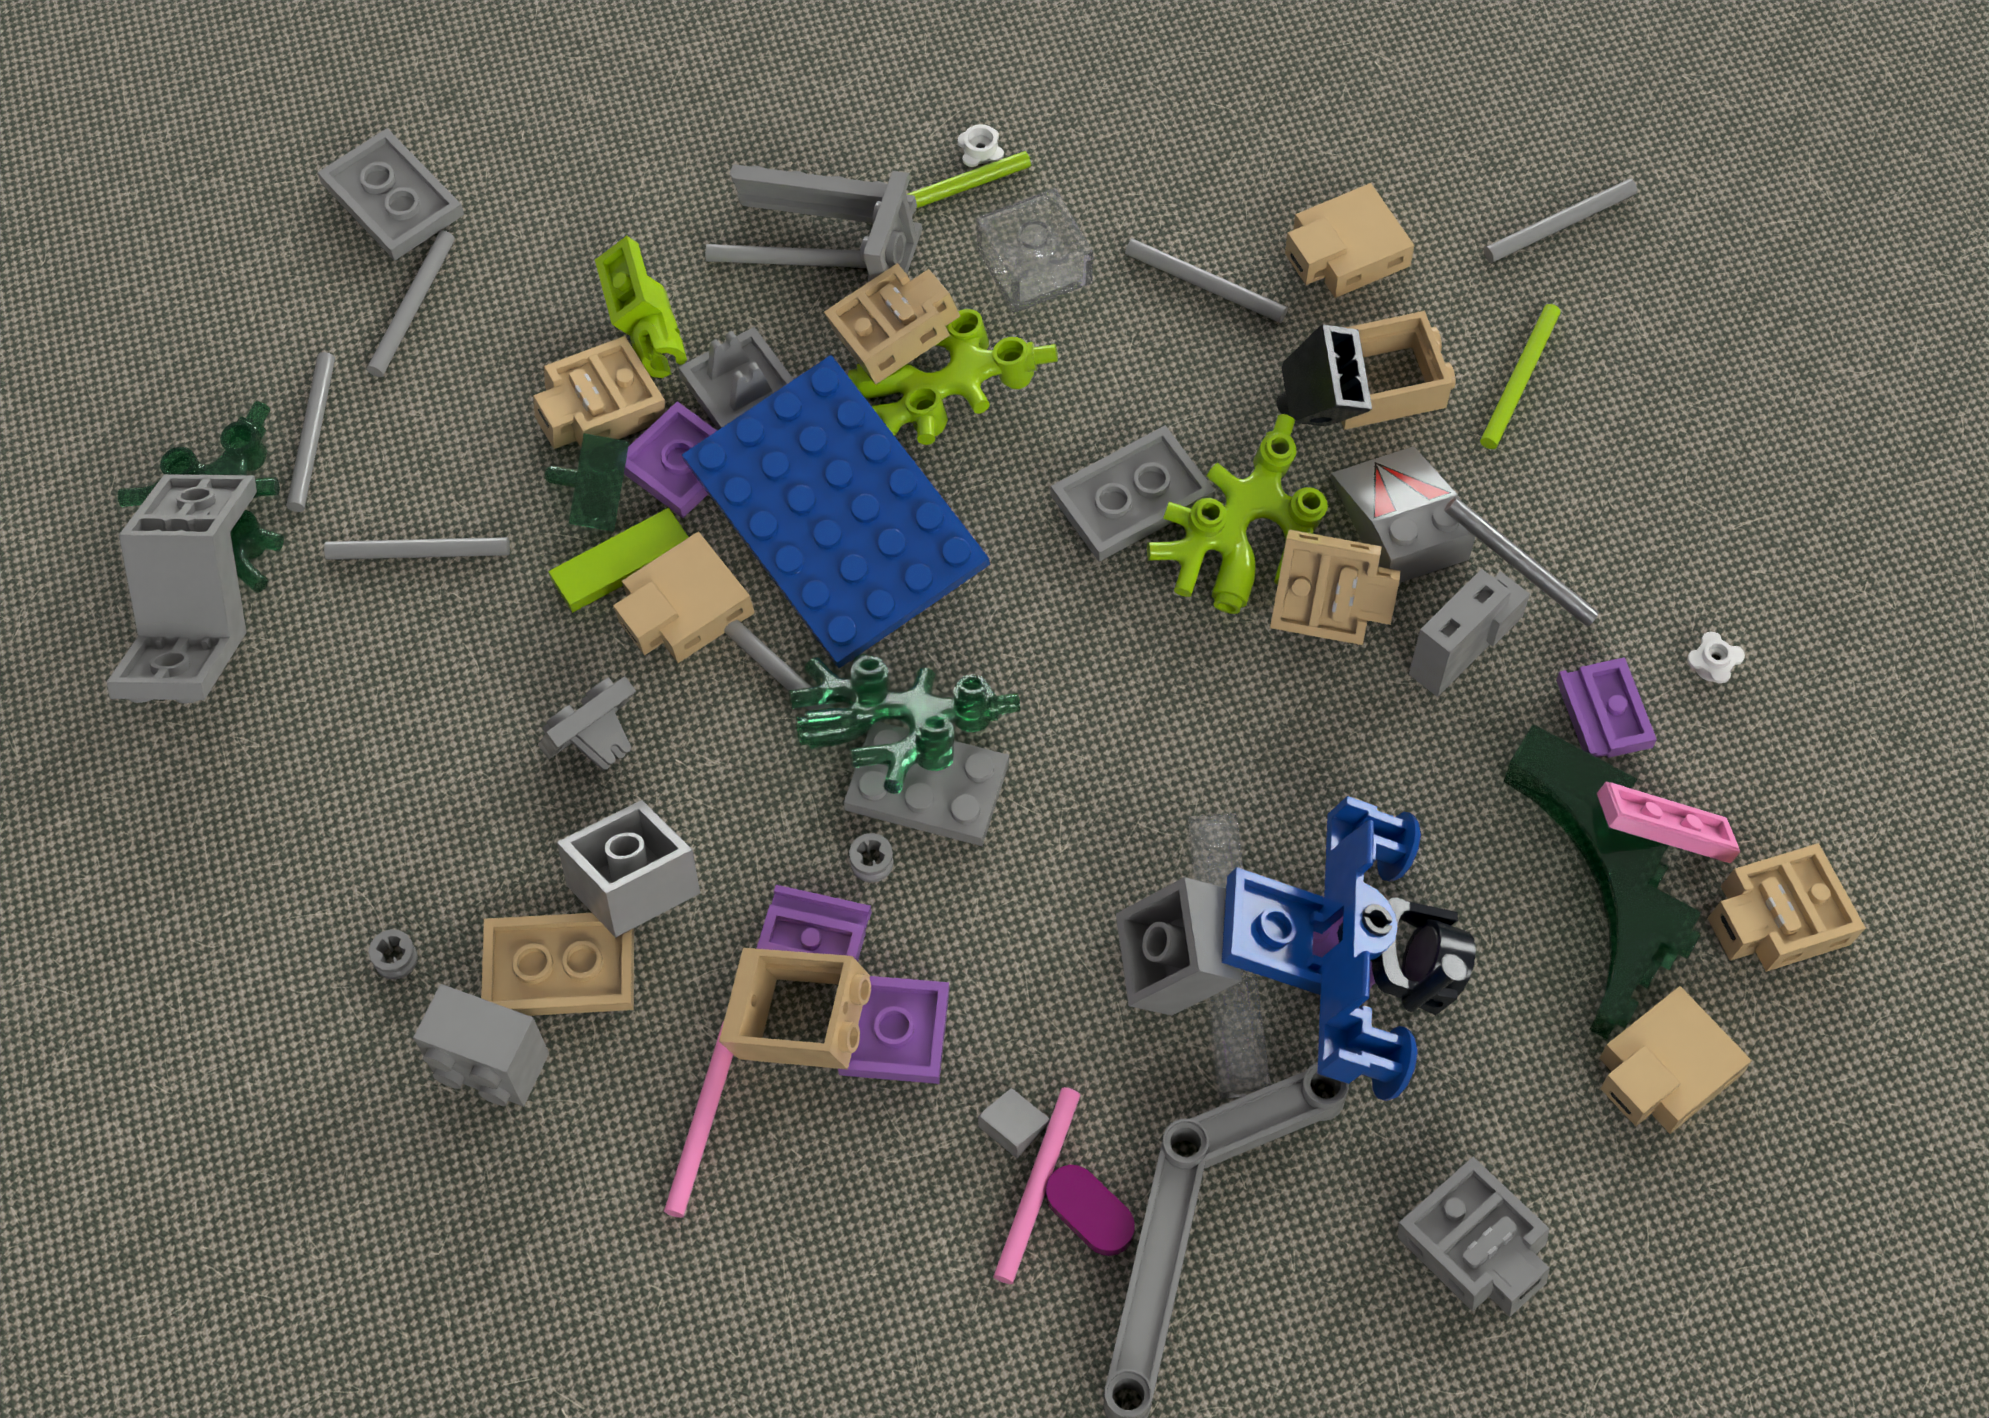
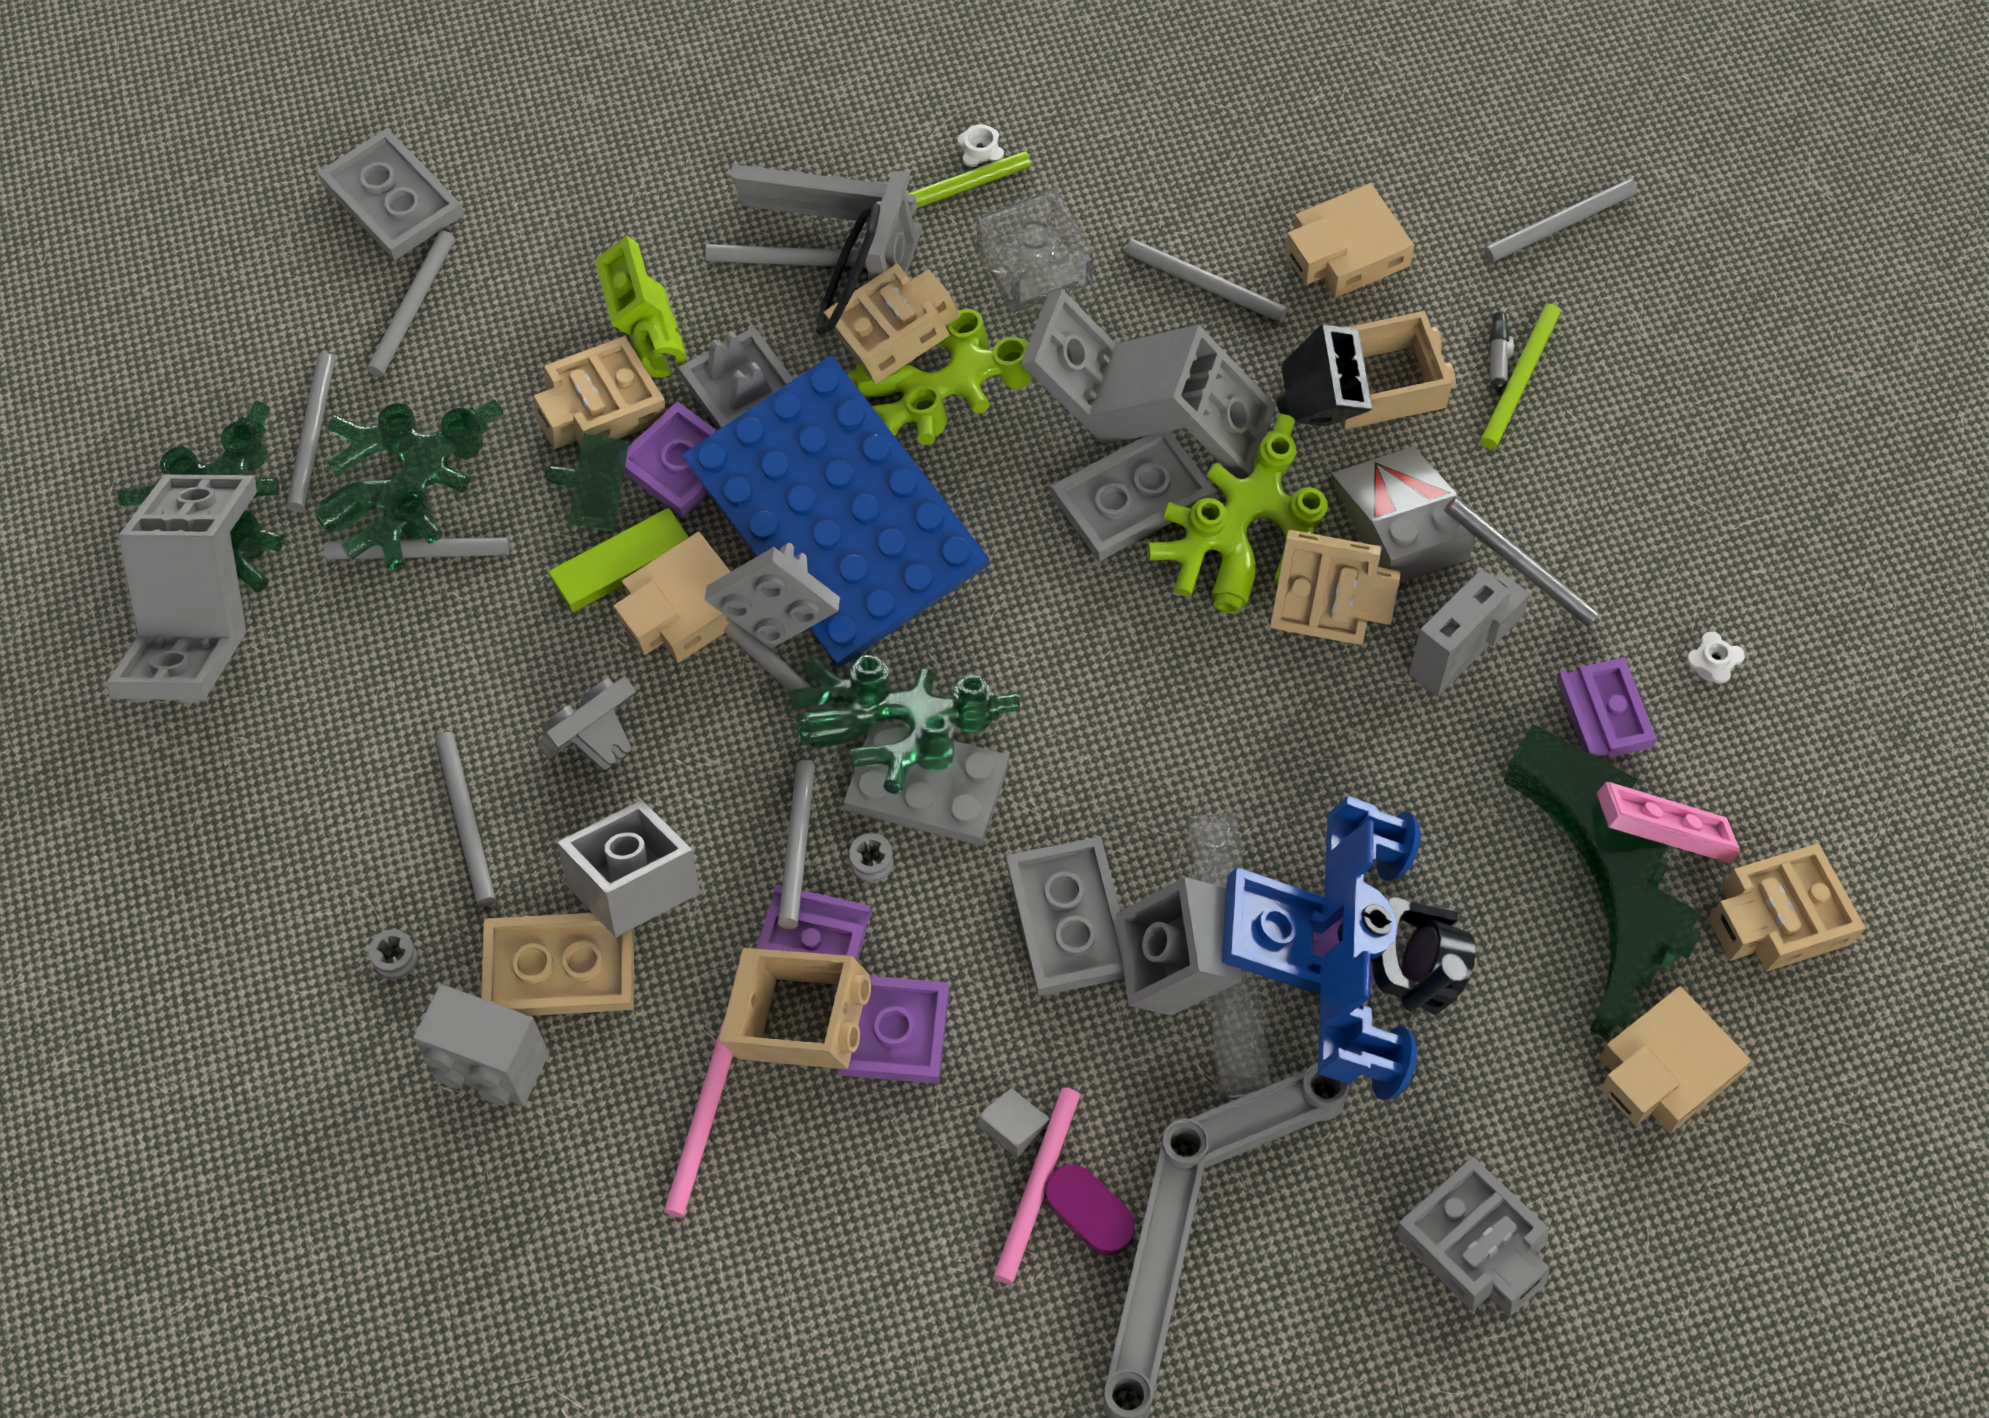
none -> clear green plant [313,399,504,571]
none -> light grey bar [435,732,496,907]
none -> light grey plate [705,543,840,649]
none -> light grey bar [778,760,815,929]
none -> black piece [816,203,881,335]
none -> light grey plate [1006,836,1125,996]
none -> light grey bracket [1021,289,1276,479]
none -> piece [1489,312,1514,390]

